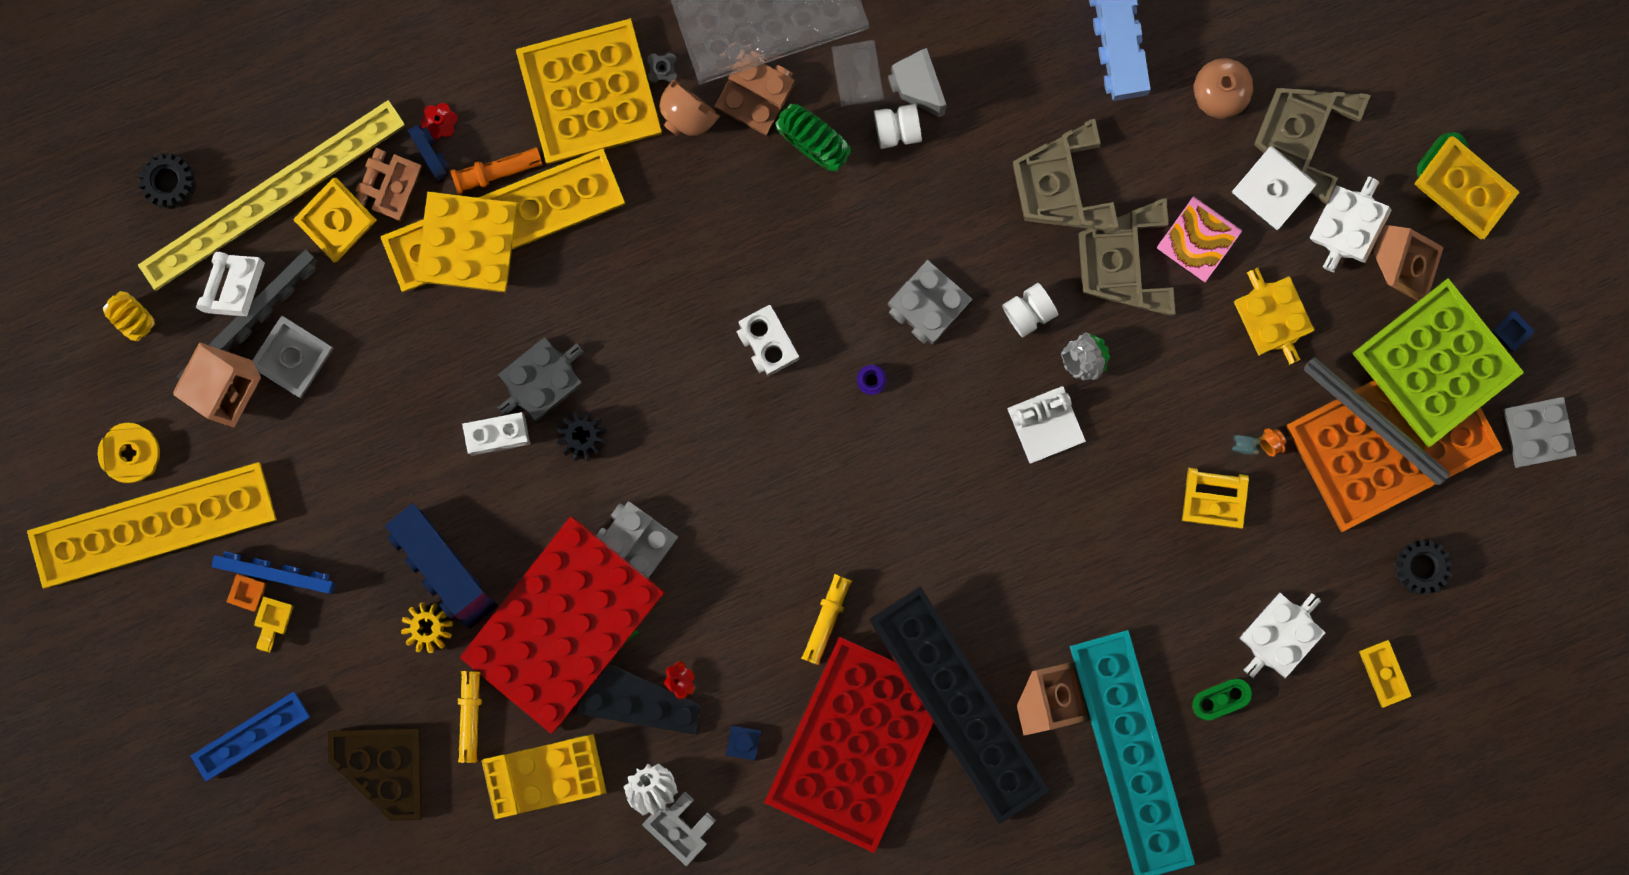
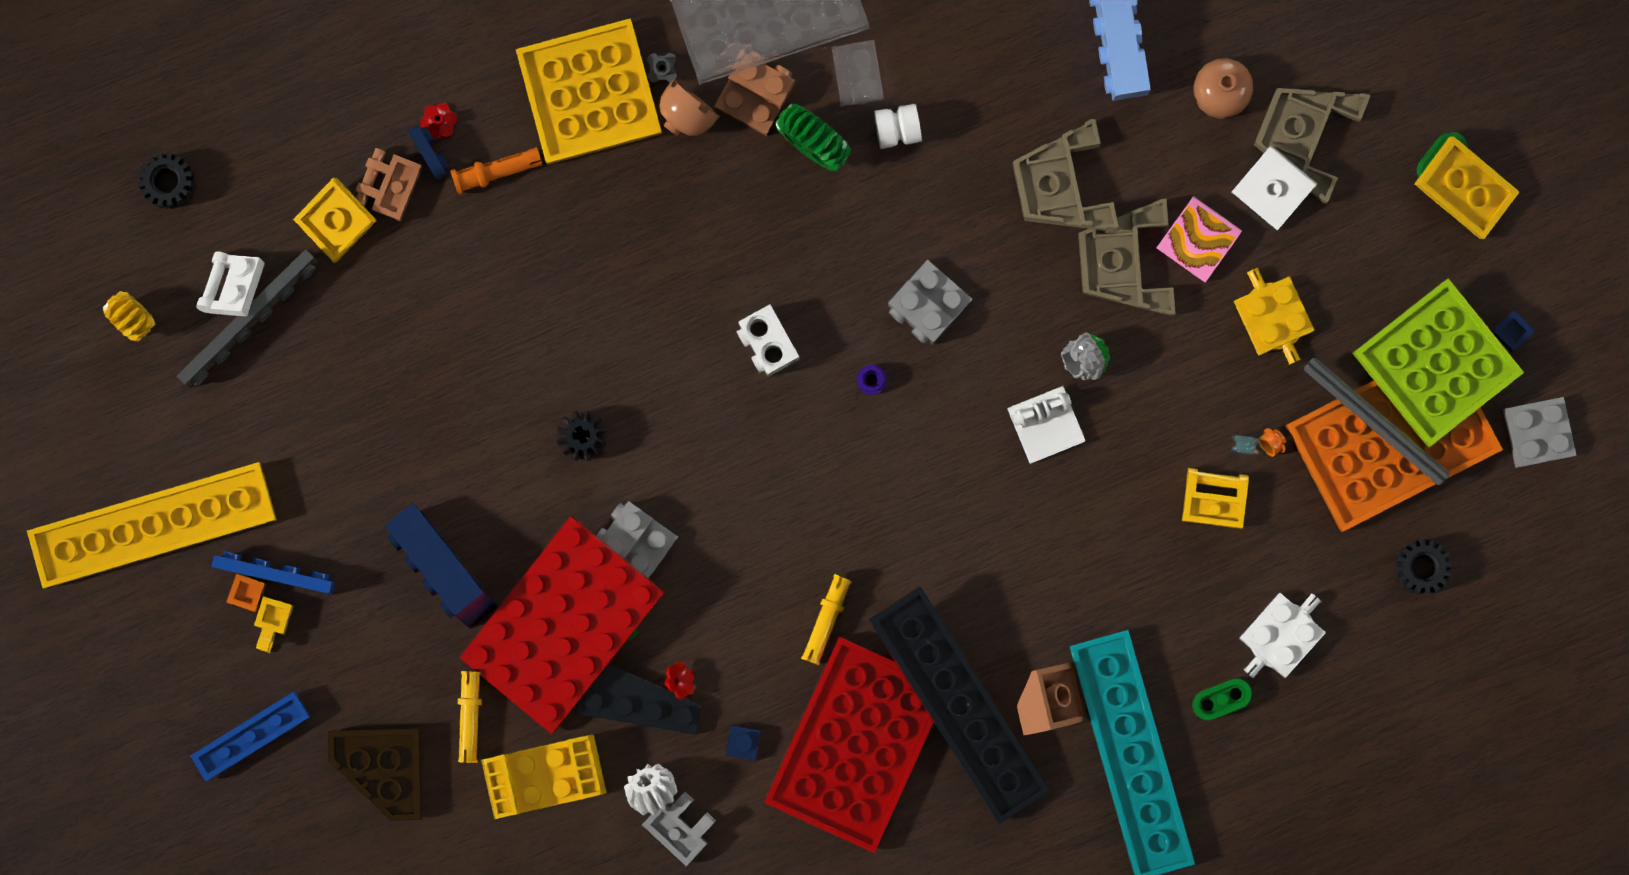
yellow plate [98,423,160,484] -> none
light yellow plate [138,100,406,291] -> none
nougat slope [173,342,261,427] -> none
light grey plate [253,316,334,398] -> none
yellow plate [380,148,626,293] -> none
yellow gear [401,602,453,653] -> none
yellow plate [416,192,518,293] -> none
white brick [462,412,530,456] -> none
dark grey plate [497,337,584,422] -> none
light grey slope [888,48,946,117] -> none
white wheel [1002,283,1058,338] -> none
white plate [1310,177,1392,273] -> none
yellow plate [1359,640,1411,708] -> none
nougat slope [1373,225,1444,301] -> none

